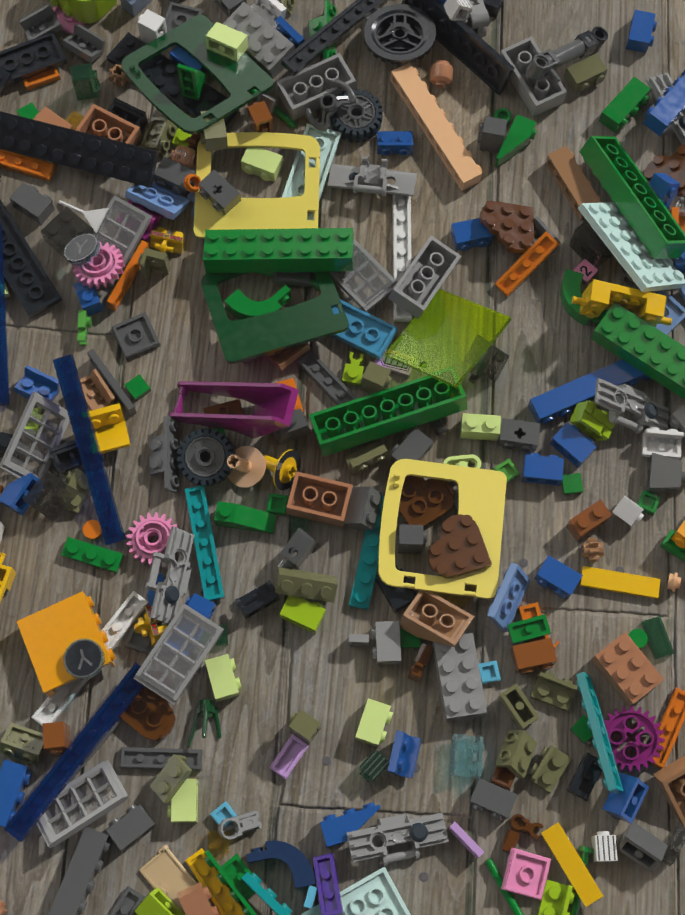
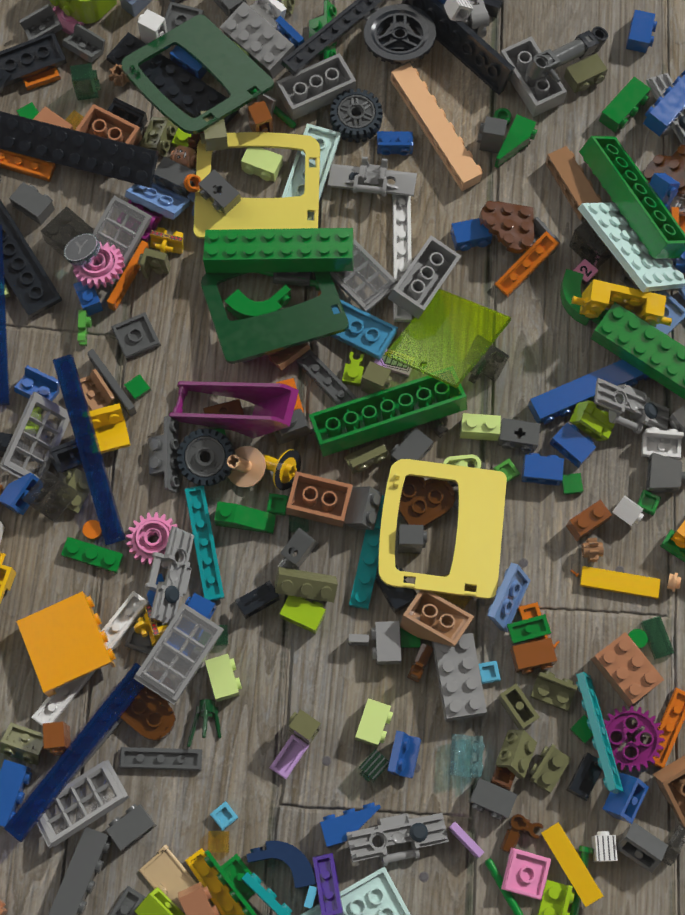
white piece [58,200,109,233] -> none
black tile [63,638,105,680] -> none
olive bracket [150,754,192,803] -> none
yellowish green brick [167,779,198,823] -> none
green slope [177,64,206,101] -> none
yellowish green brick [206,22,248,62] -> none
light grey piece [218,811,262,840] -> none
dark grey piece [305,79,356,132] -> none
reddish brown plate [428,514,492,578] -> none
nougat head [430,60,453,89] -> none
blue brick [534,555,583,599] -> none

